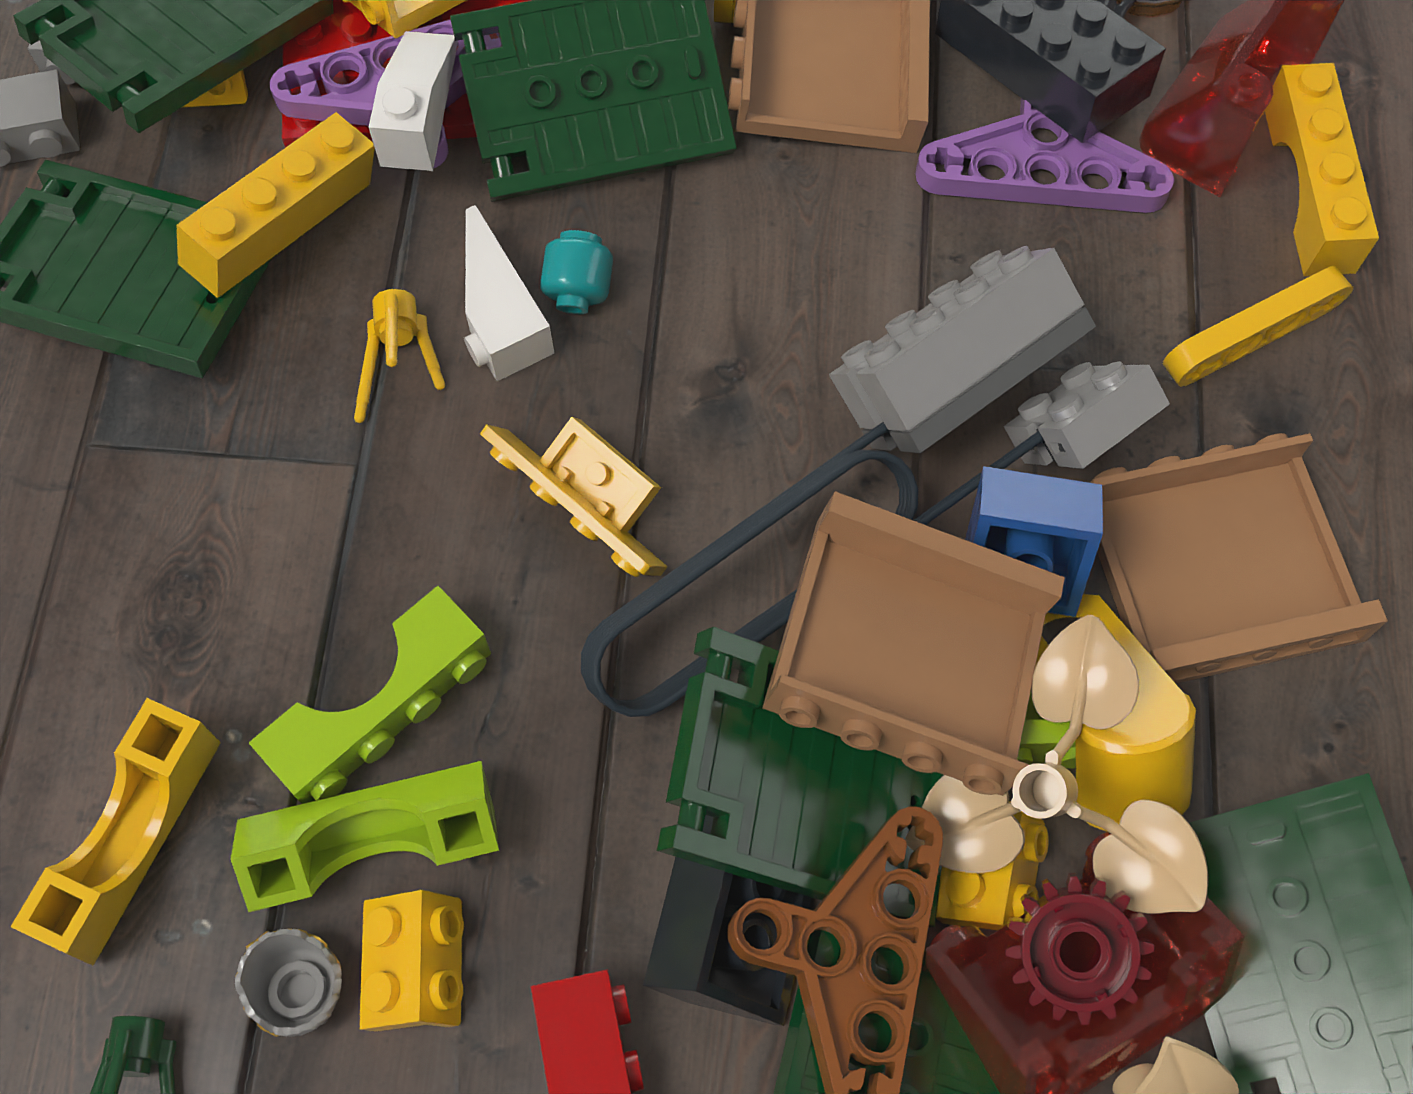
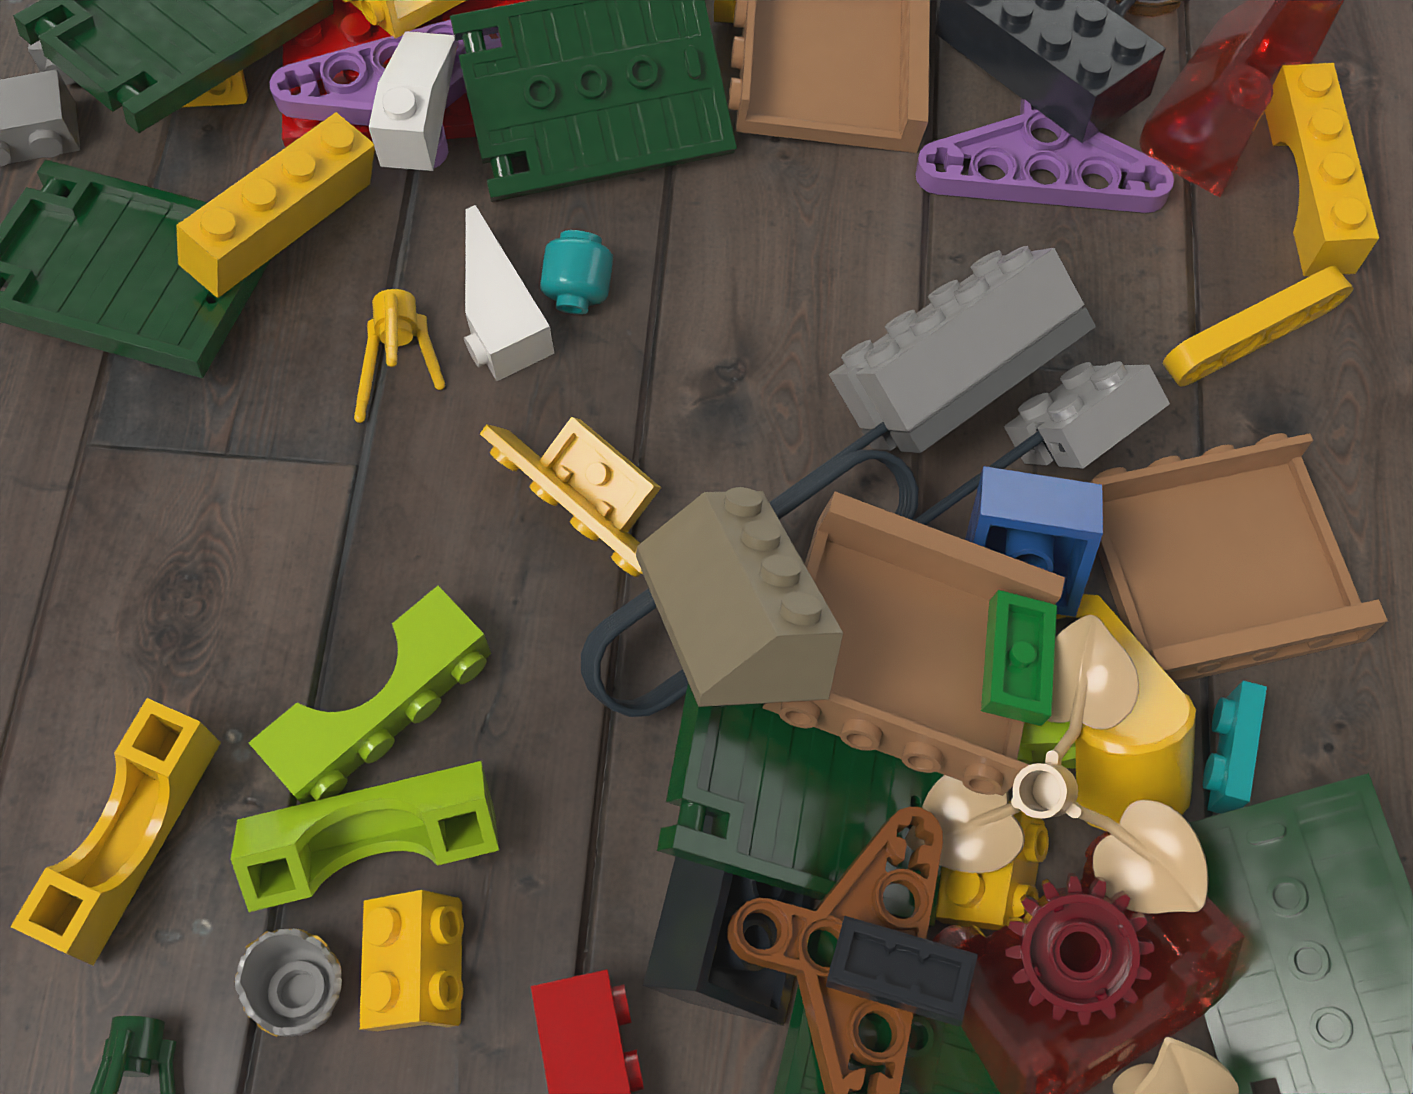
none -> dark tan slope [636,487,843,707]
none -> black plate [826,916,978,1027]
none -> green plate [981,590,1057,726]
none -> teal plate [1203,681,1267,814]

